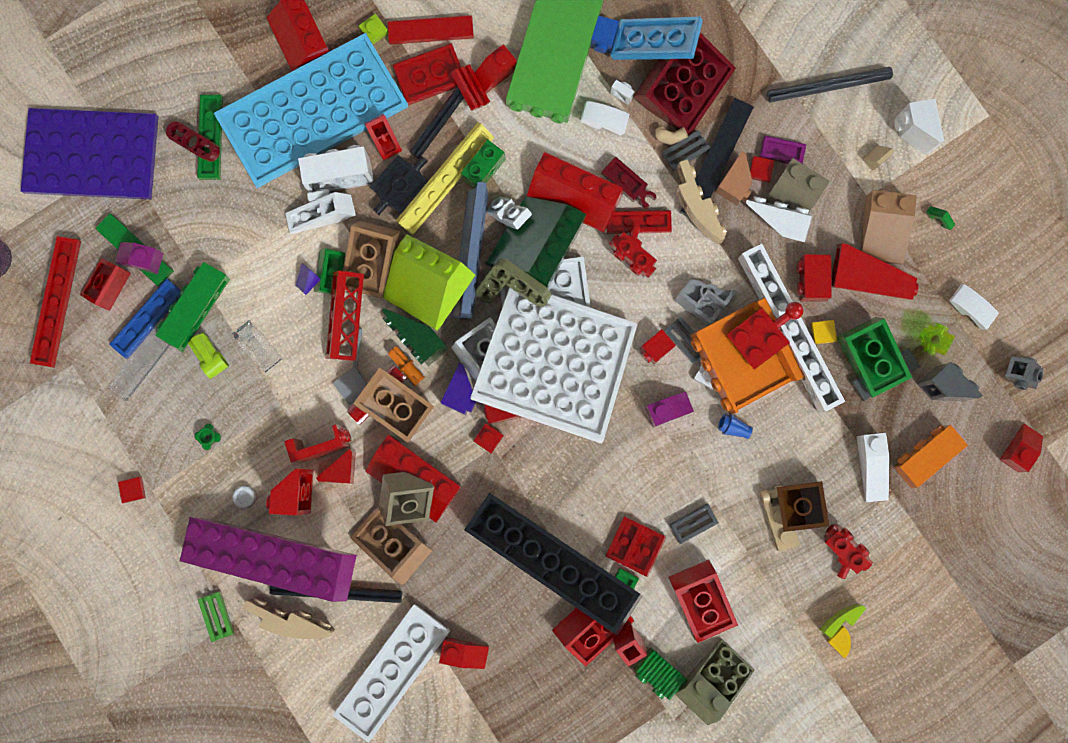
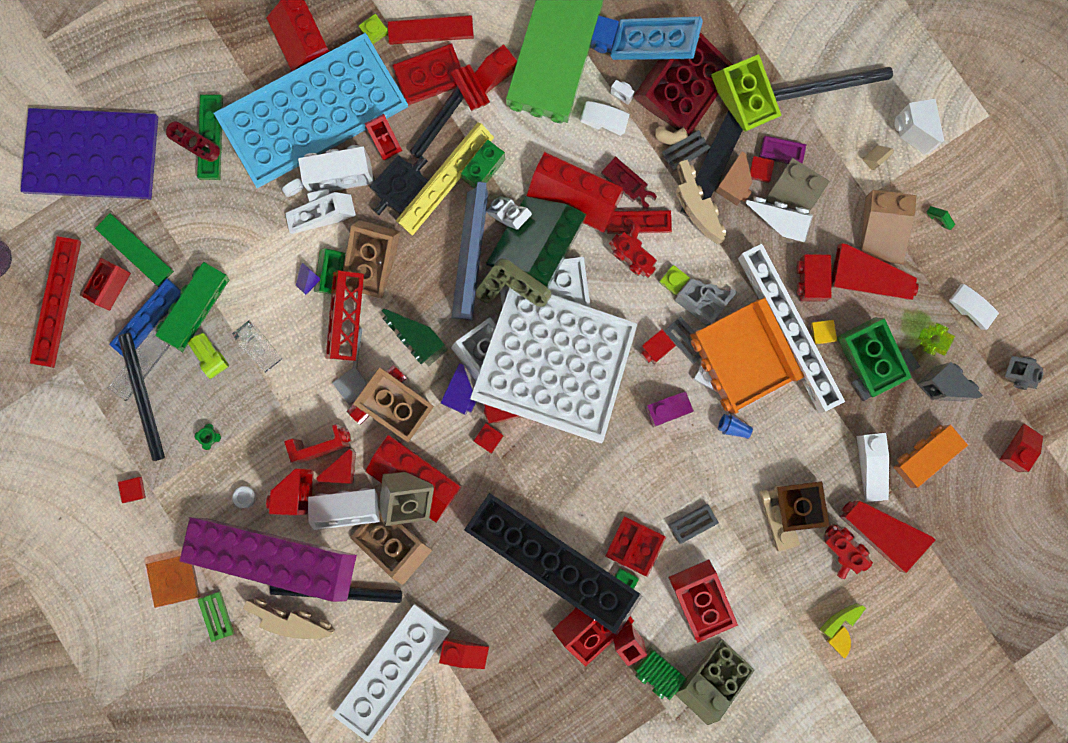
magenta slope [115,242,164,274] -> none
lime slope [383,234,475,331] -> none
orange axle [388,346,425,386] -> none
red plate [726,302,804,370] -> none
none -> black axle [118,333,165,461]
none -> clear orange tile [146,556,200,608]
none -> white tile [282,178,304,197]
none -> white brick [308,488,380,530]
none -> lime plate [659,265,690,296]
none -> lime slope [711,54,782,132]
none -> red slope [840,501,936,573]

